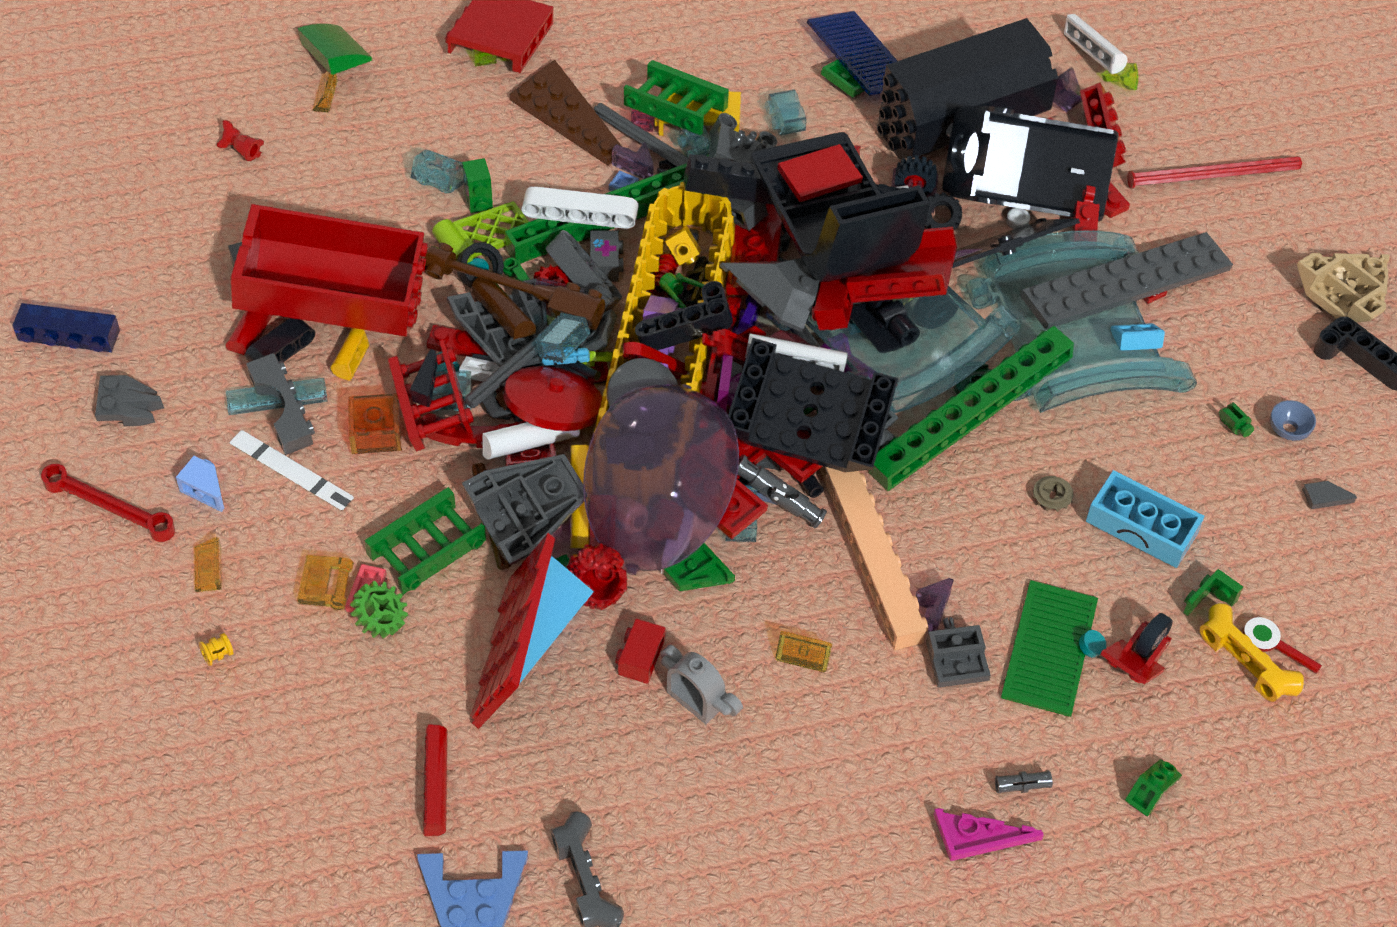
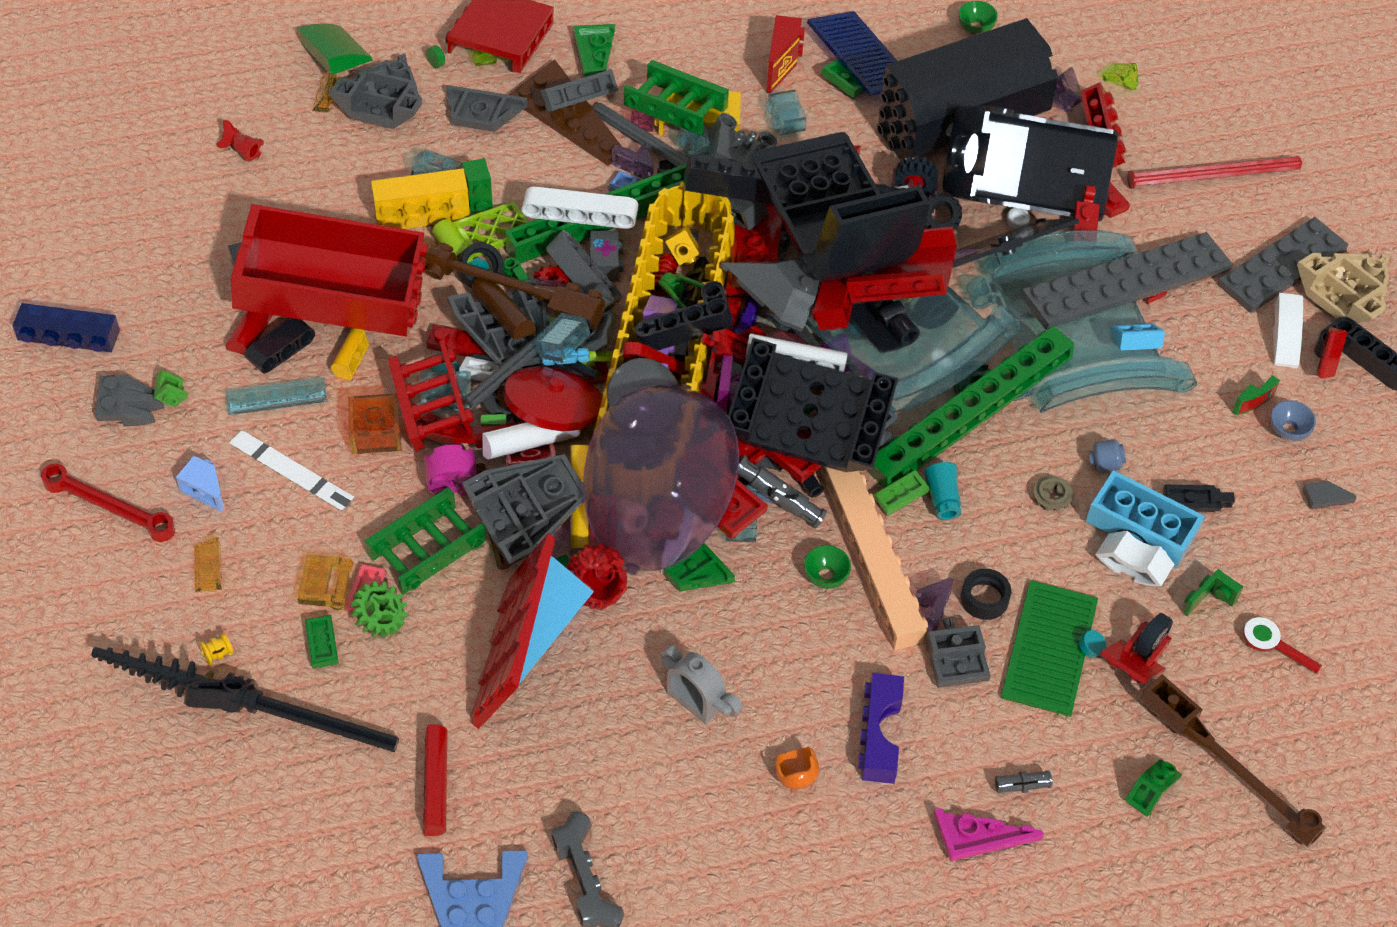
dark grey arch [246,353,315,455] -> none
black slope [410,349,438,407] -> none
red brick [615,619,666,684] -> none
clear yellow slope [775,631,832,672] -> none
red tile [777,144,863,202] -> none
white brick [1064,14,1127,74] -> none
yellow plate [1199,603,1304,702] -> none
green arm [1219,402,1254,438] -> none
none -> black piece [91,647,399,752]
none -> bright green bracket [154,370,188,407]
none -> green plate [305,615,339,669]
none -> dark grey wedge [329,53,422,129]
none -> yellow brick [371,168,470,229]
none -> dark pink brick [424,445,477,496]
none -> green tile [426,45,445,68]
none -> dark grey wing [446,85,528,132]
none -> bright green tile [481,414,507,426]
none -> dark grey hinge [541,69,618,112]
none -> green wing [573,24,616,77]
none -> black tile [675,341,689,363]
none -> red slope [766,15,805,93]
none -> orange hair [775,747,819,790]
none -> green piece [804,545,851,589]
none -> dark purple arch [858,673,904,784]
none -> bright green plate [873,470,929,516]
none -> teal plant [923,462,961,520]
none -> green piece [958,1,998,34]
none -> black tyre [960,569,1012,620]
none -> sand blue head [1089,439,1126,473]
none -> white brick [1095,531,1174,586]
none -> reddish brown bar [1140,674,1326,848]
none -> black hinge [1163,484,1235,512]
none -> dark grey plate [1217,217,1349,313]
none -> green slope [1232,375,1280,415]
none -> white slope [1273,293,1303,368]
none -> red slope [1317,327,1347,379]

